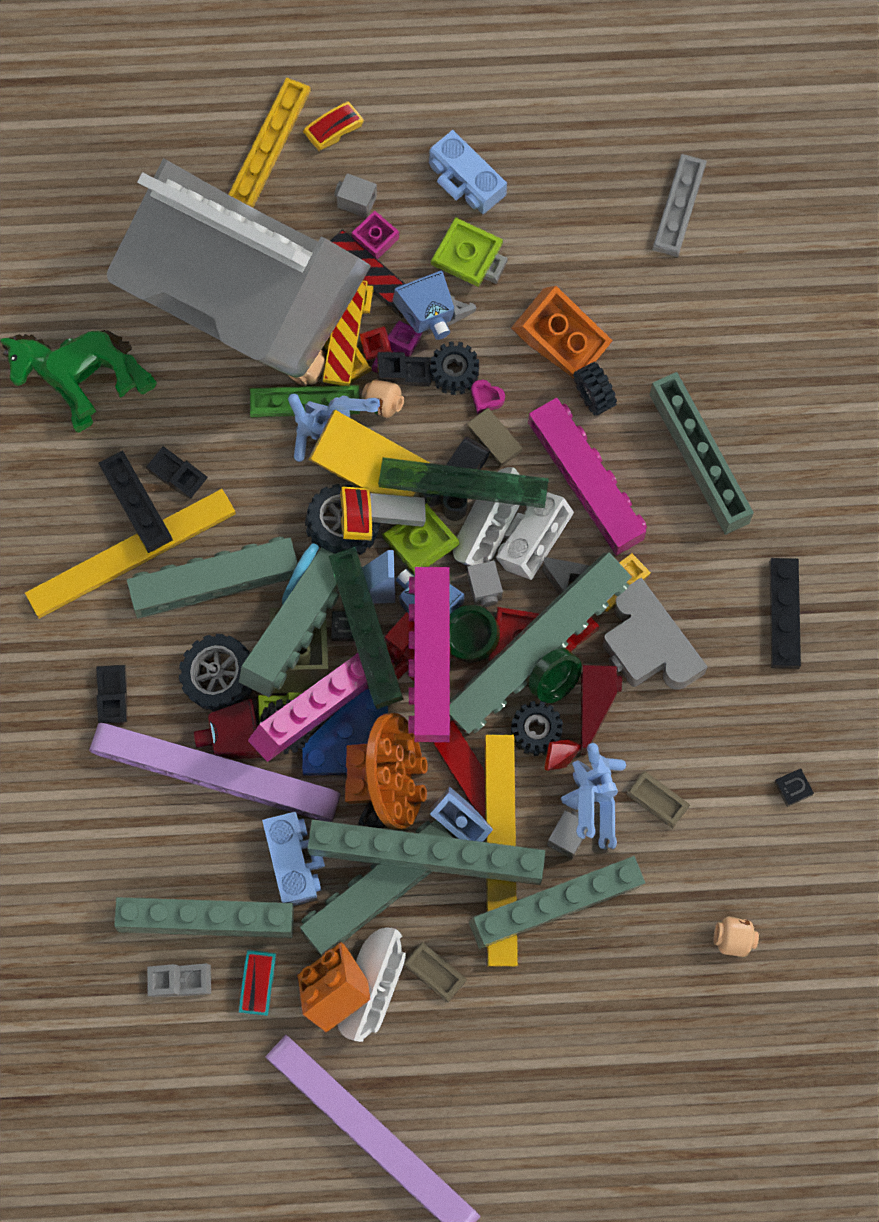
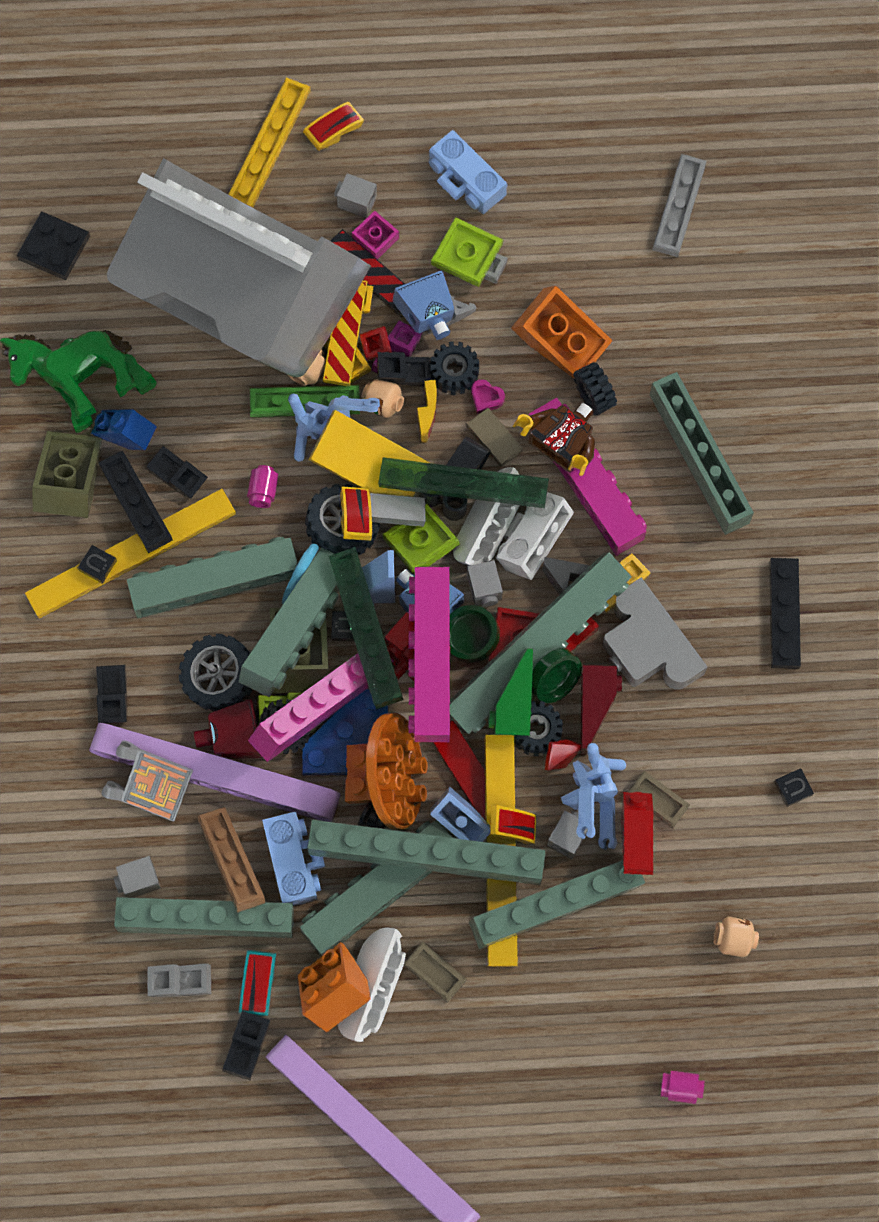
none -> black plate [17,211,90,280]
none -> olive slope [32,431,102,518]
none -> black tile [77,545,117,584]
none -> blue slope [91,409,157,450]
none -> flag [102,741,193,822]
none -> light grey brick [114,856,161,898]
none -> medium nougat tile [198,807,265,913]
none -> black slope [222,1011,270,1081]
none -> dark pink brick [247,465,278,508]
none -> yellow slope [417,380,437,443]
none -> green slope [488,649,533,736]
none -> slope [490,805,536,844]
none -> torso [513,403,595,476]
none -> red slope [621,792,653,875]
none -> dark pink brick [661,1071,705,1104]

